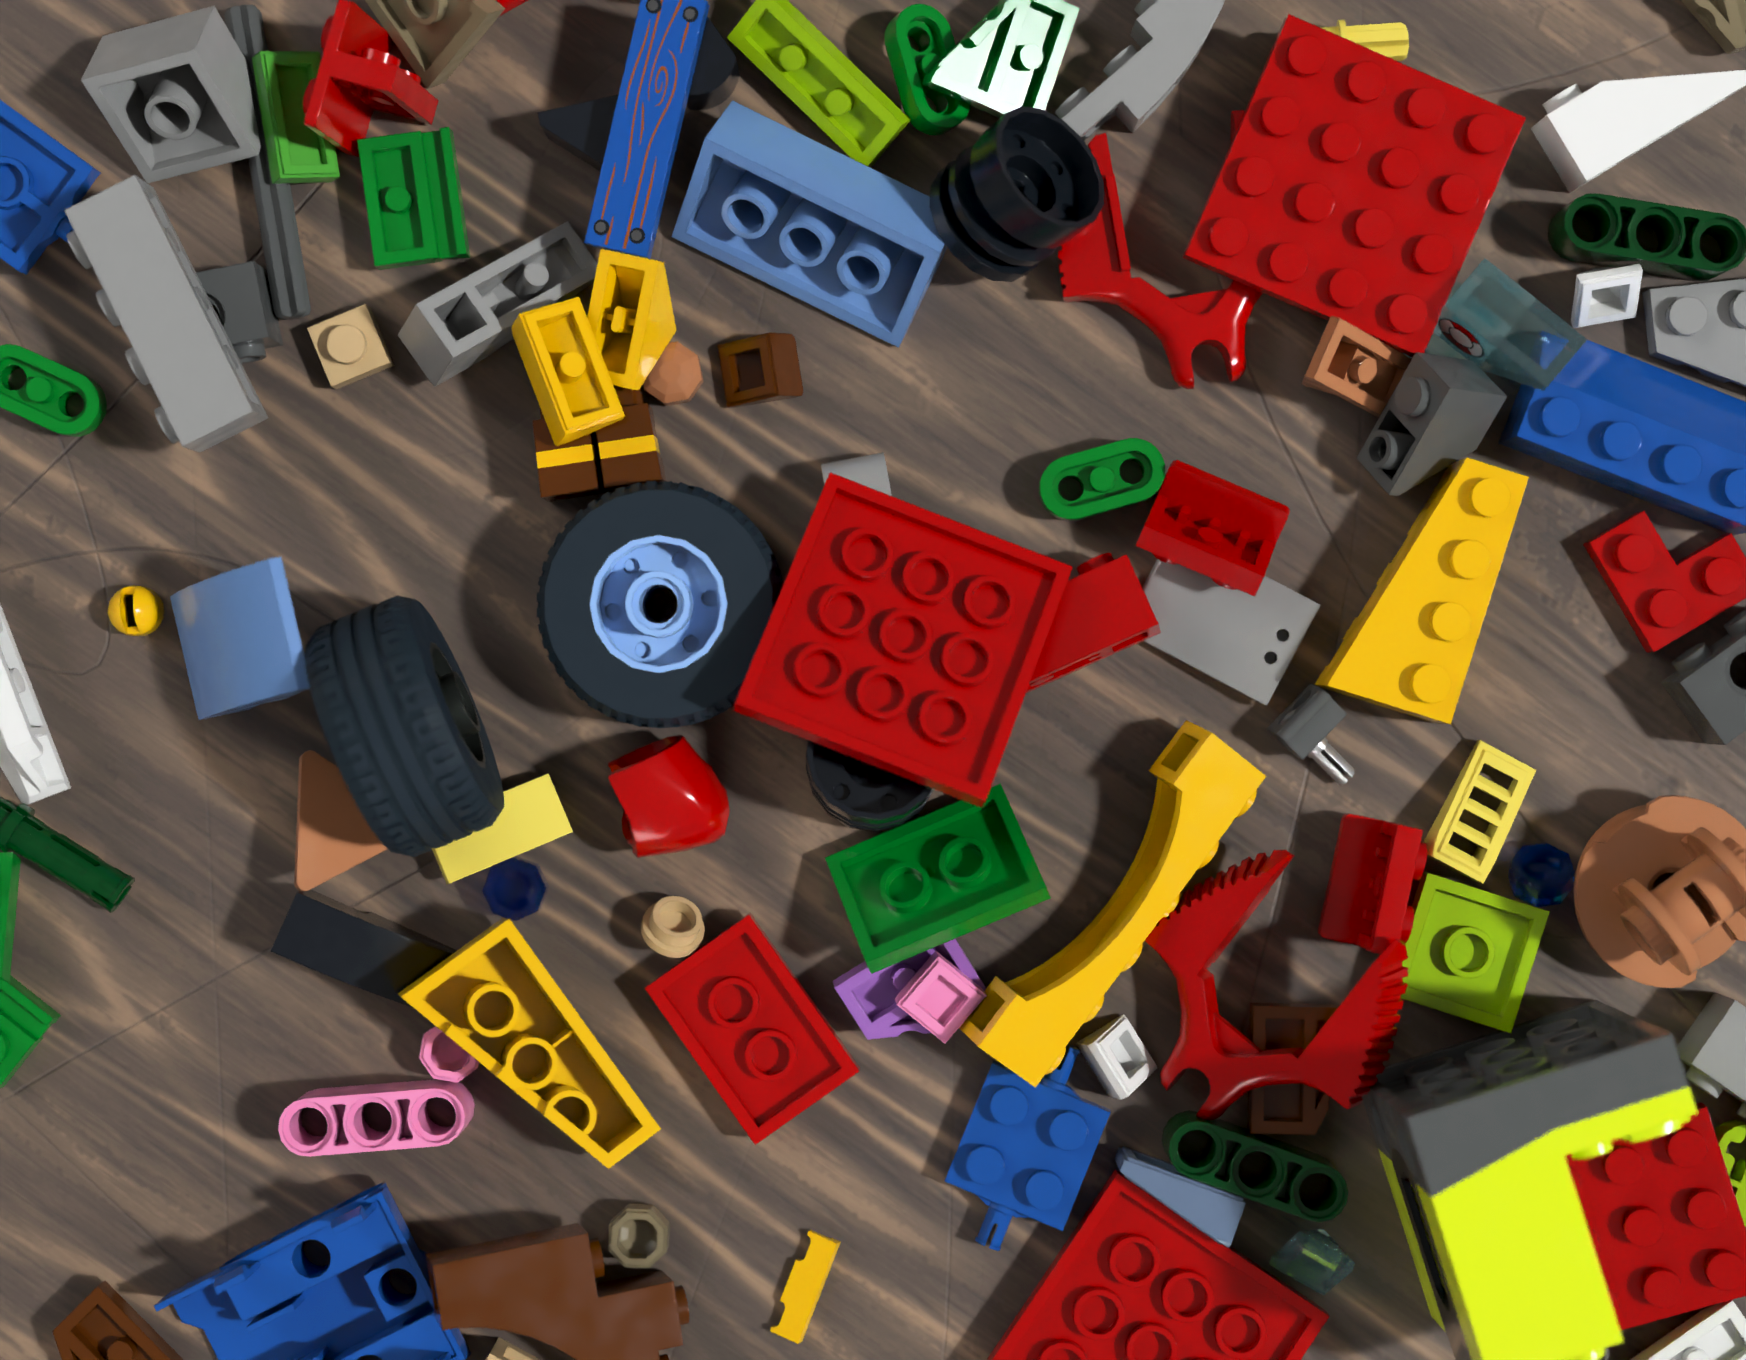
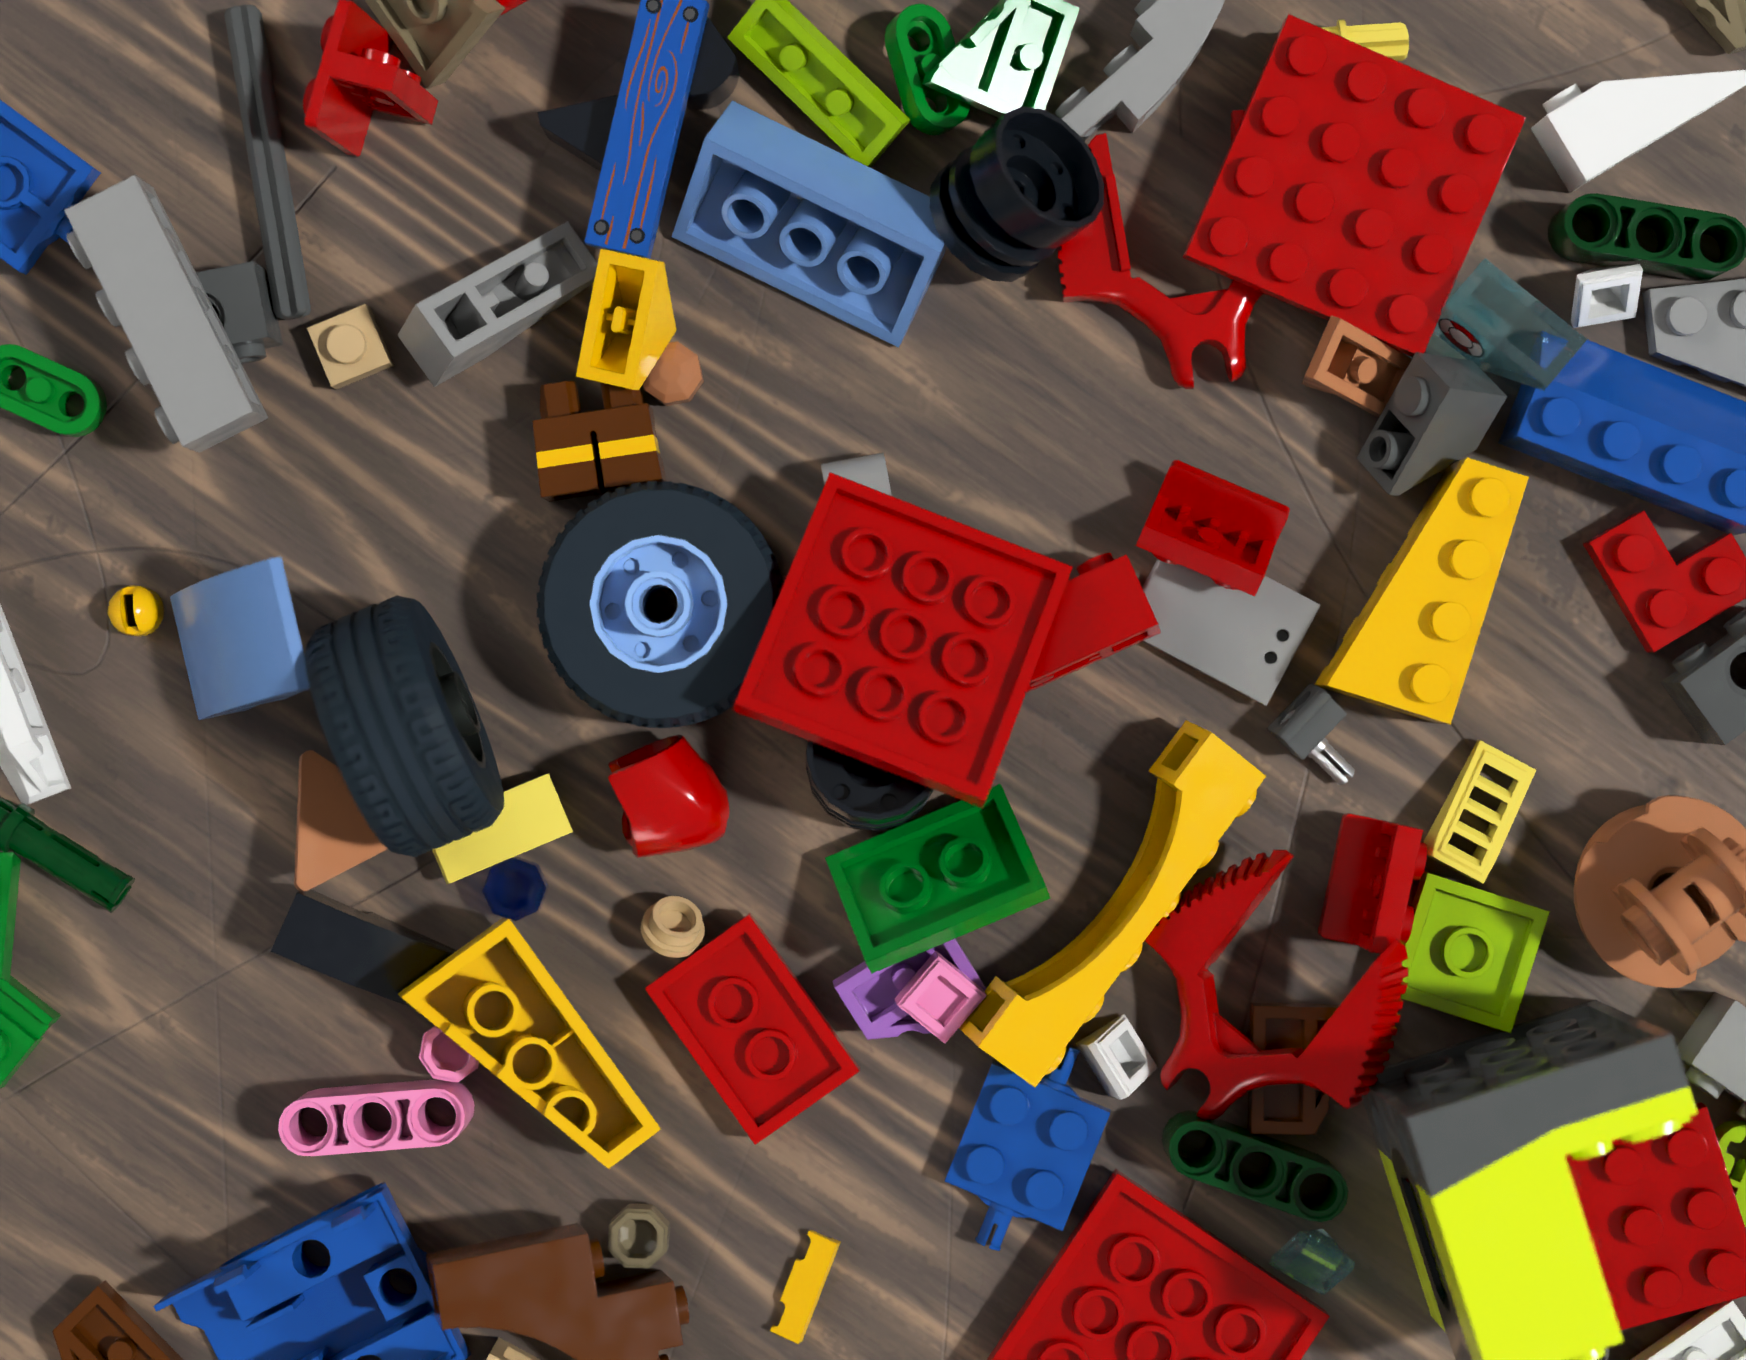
light grey slope [81,6,261,183] -> none
bright green tile [252,51,340,184] -> none
green plate [357,127,470,270] -> none
yellow slope [511,297,625,446] -> none
reddish brown slope [717,332,803,408] -> none
green plate [1038,438,1165,521] -> none
sand blue slope [1114,1146,1246,1248] -> none
clear blue tile [1508,843,1575,907] -> none

